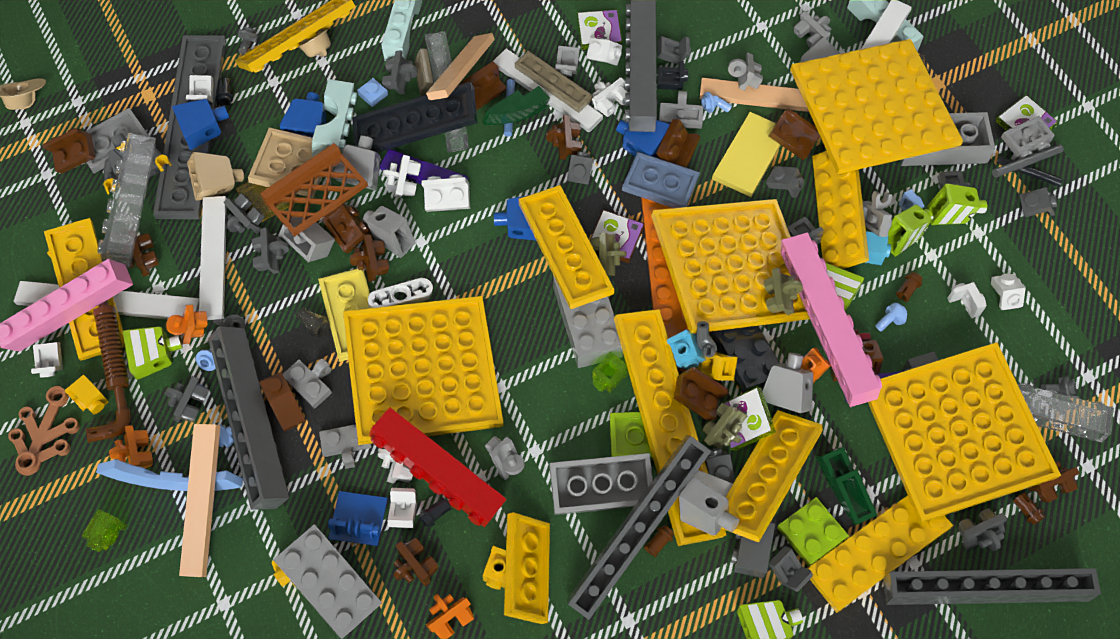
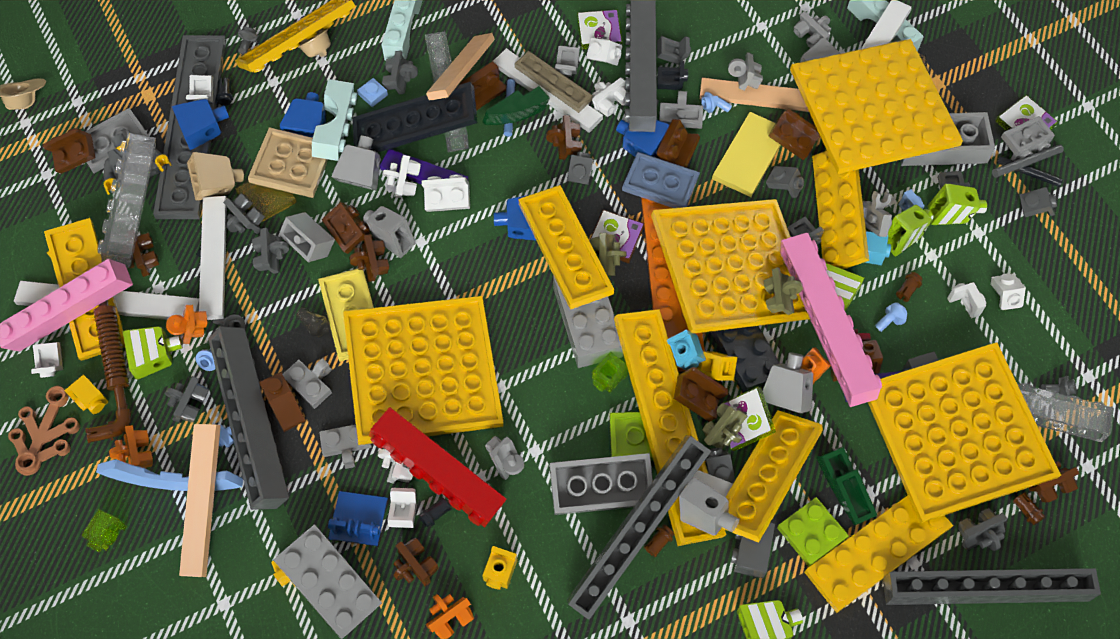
dark orange fence [260,143,368,237] -> none
white beam [368,278,433,309] -> none
dark tan tile [414,49,433,96] -> none
yellow tile [504,512,550,624] -> none
dark grey arm [696,321,717,358] -> none
dark grey bracket [768,546,813,592] -> none

